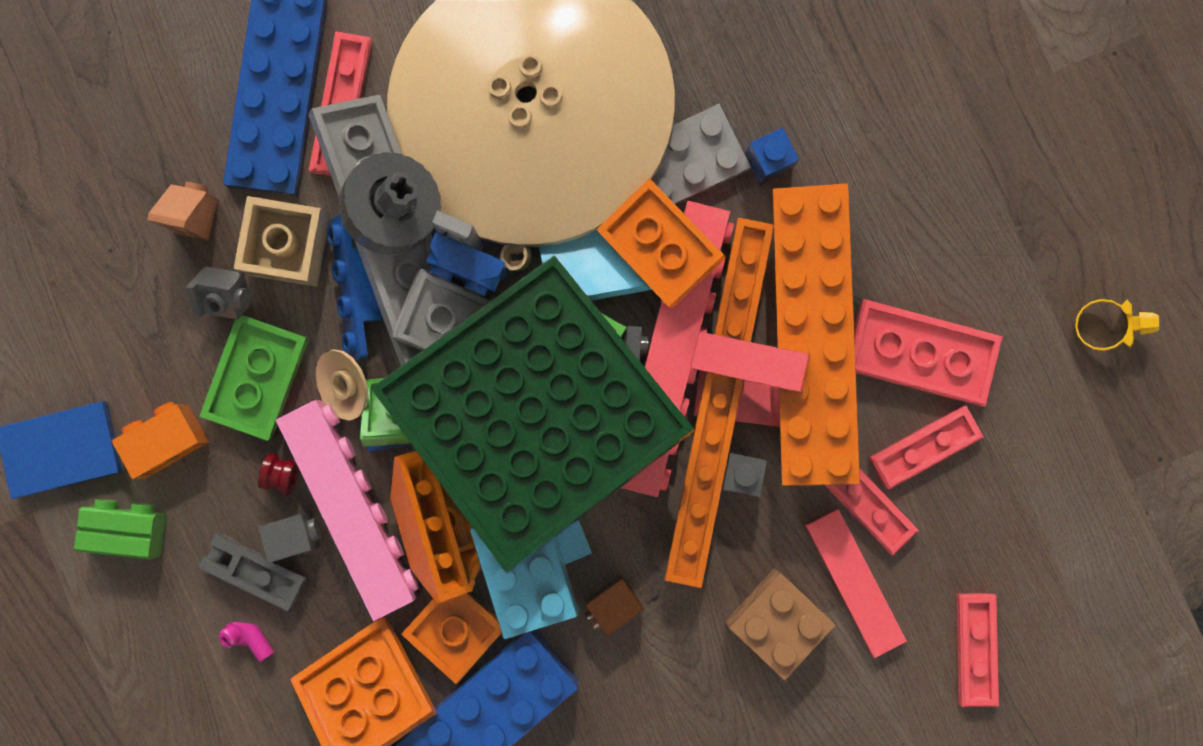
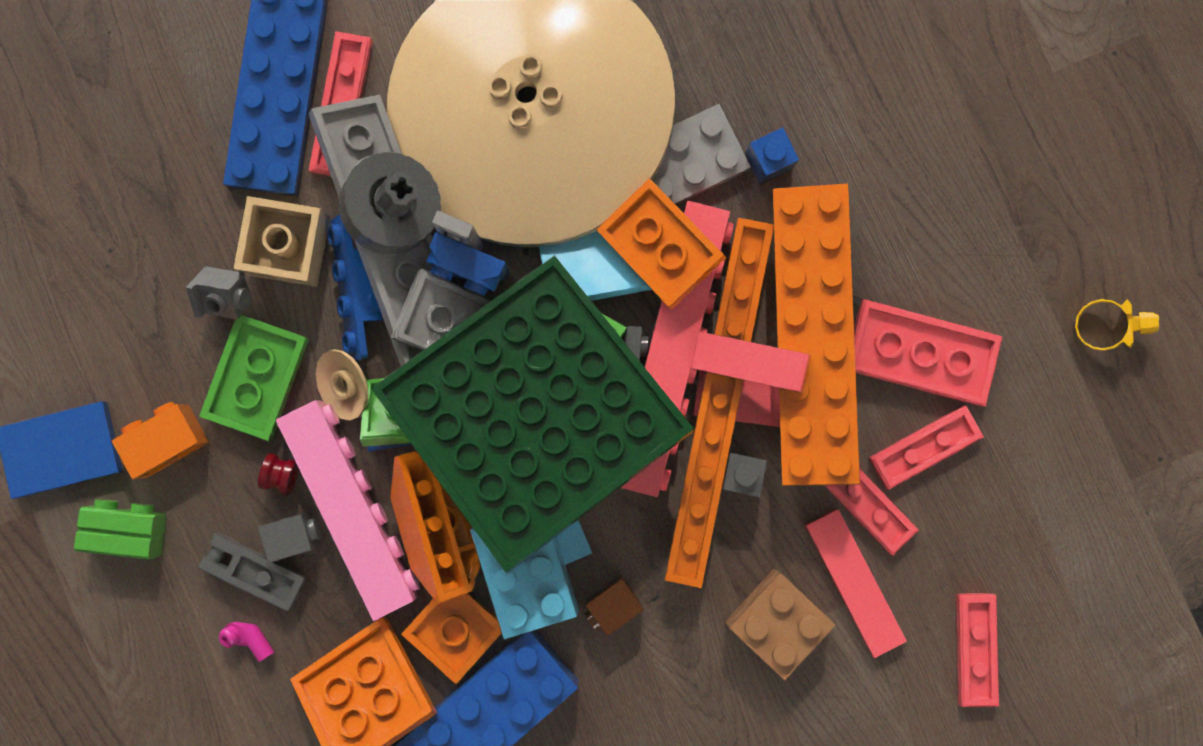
nougat slope [147,182,218,241] -> none
tan hinge [500,244,532,271] -> none

